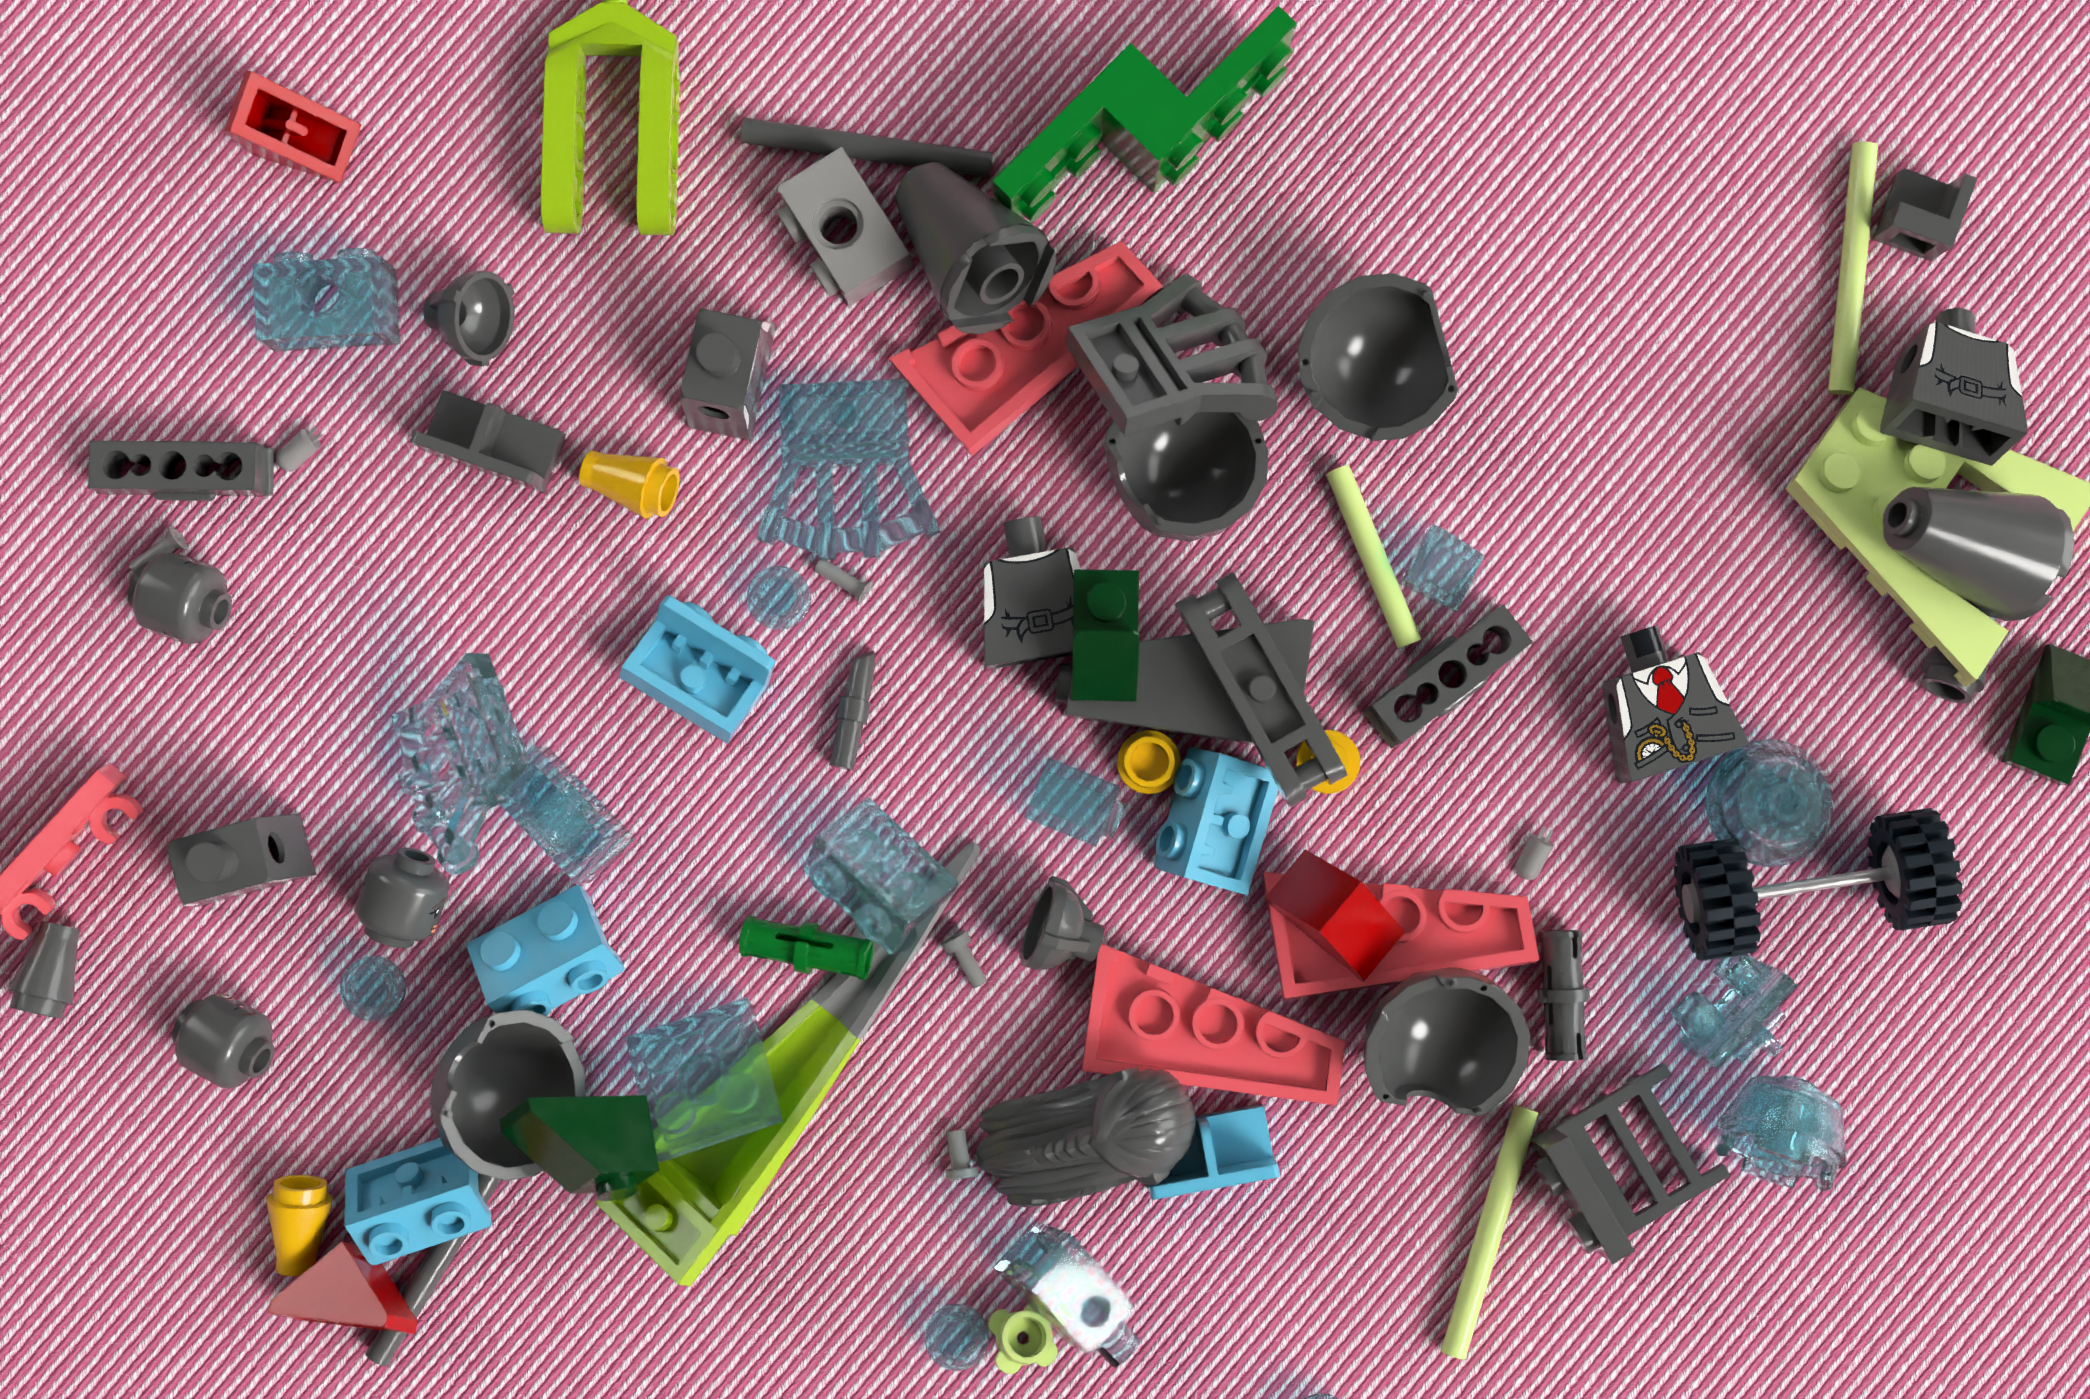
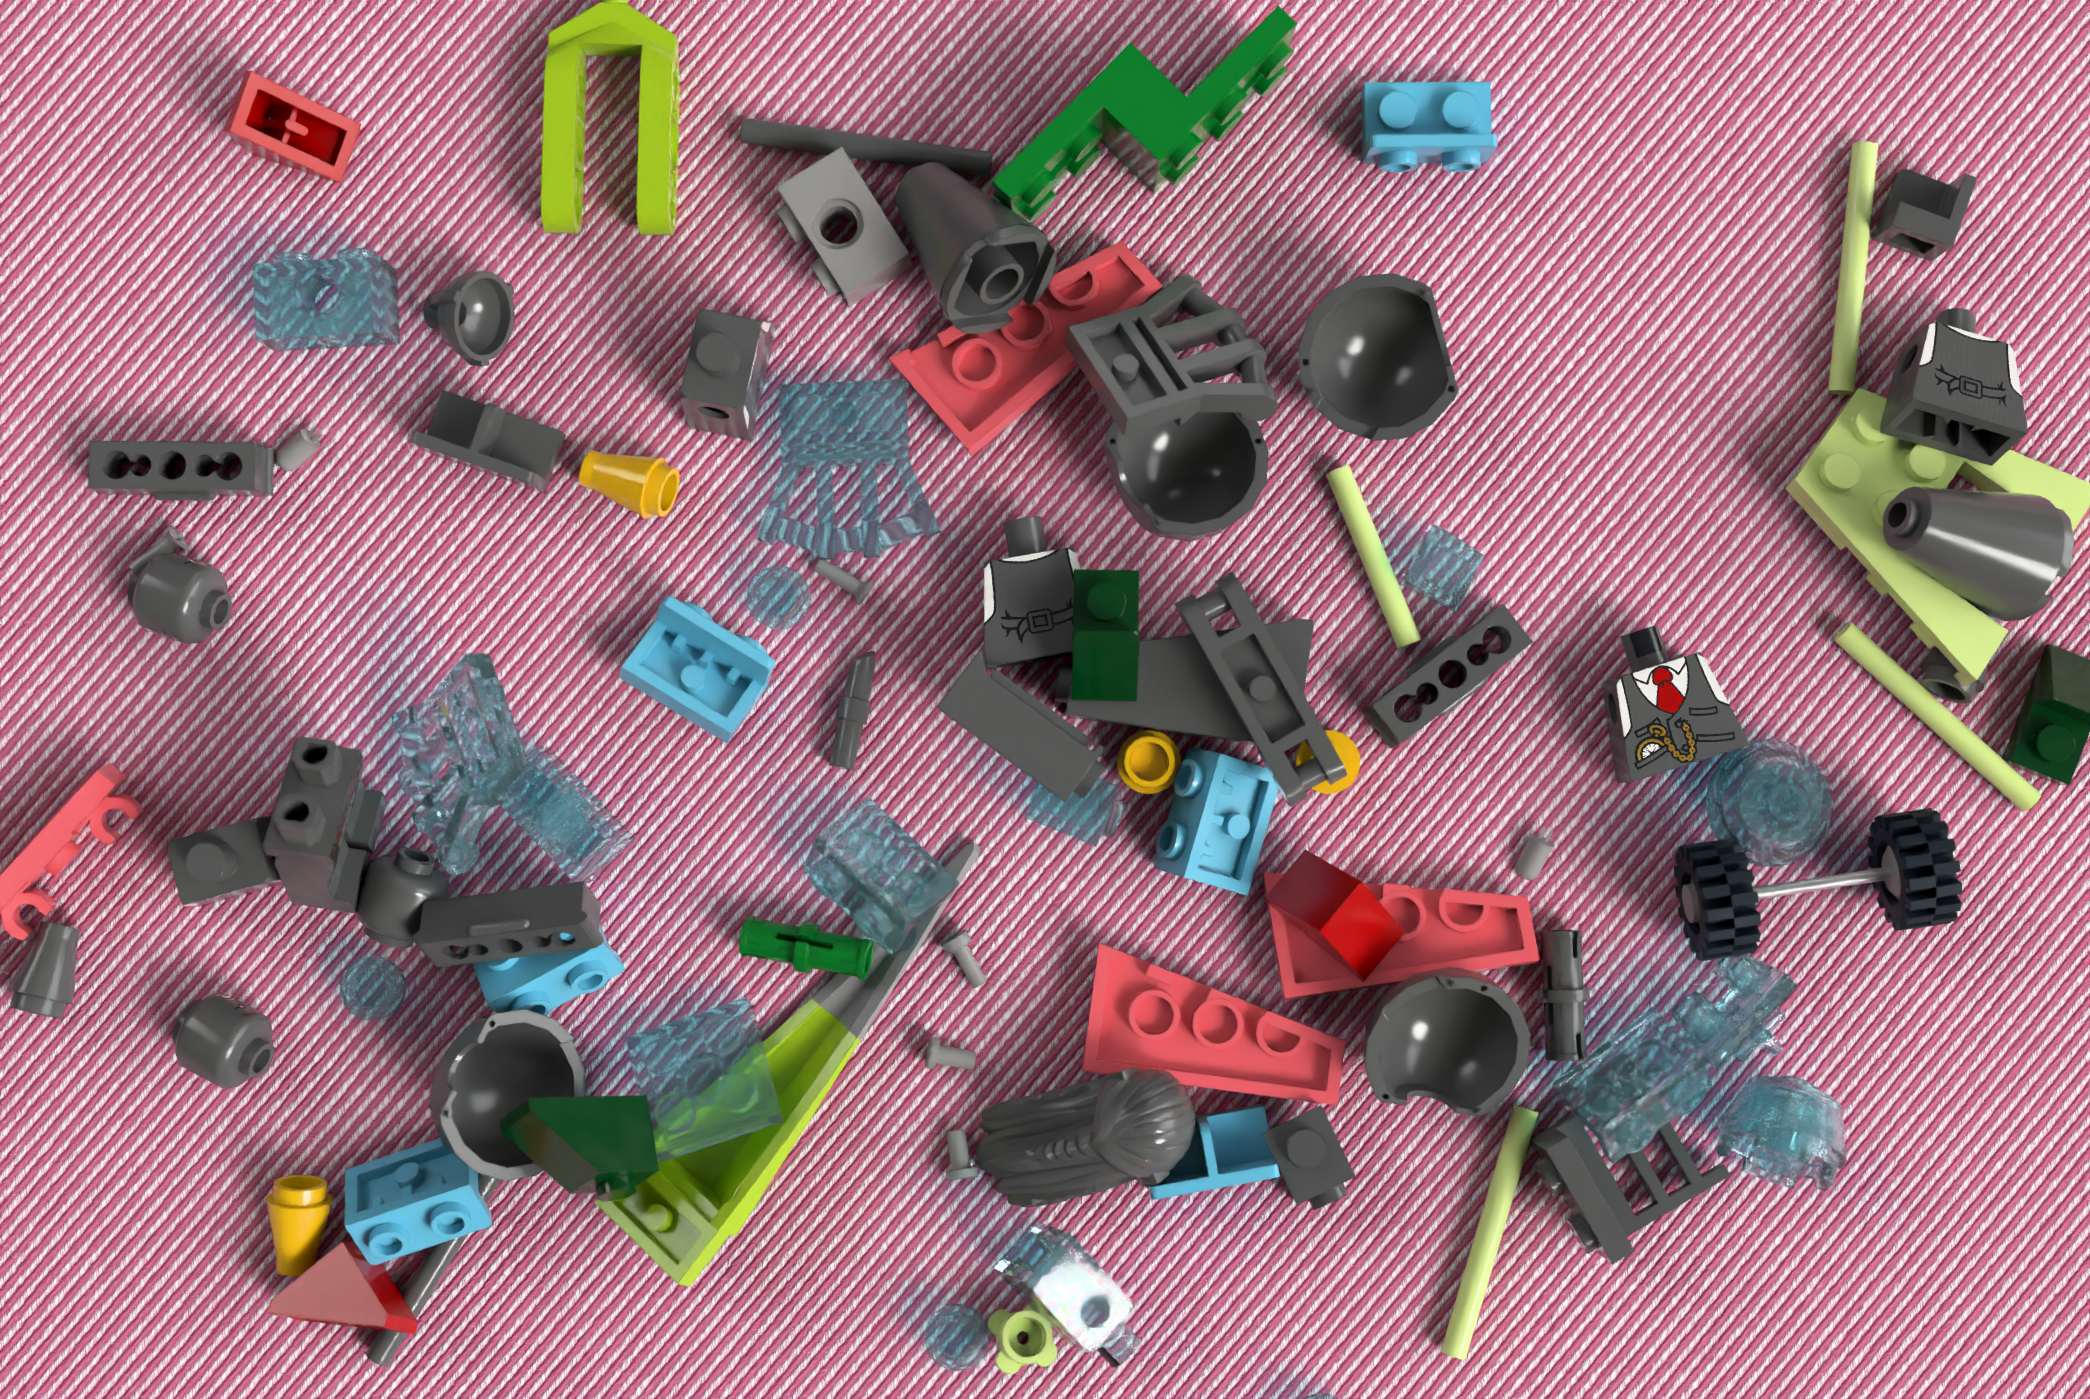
dark grey piece [1019,876,1104,970] -> none
none -> dark grey hips [263,737,387,913]
none -> dark grey piece [413,881,604,967]
none -> light grey piece [925,1037,976,1071]
none -> dark grey window [937,648,1107,802]
none -> dark grey bracket [1263,1105,1355,1210]
none -> medium azure bracket [1362,82,1497,173]
none -> clear light blue bracket [1552,1006,1712,1163]
none -> yellowish green bar [1833,622,2041,812]

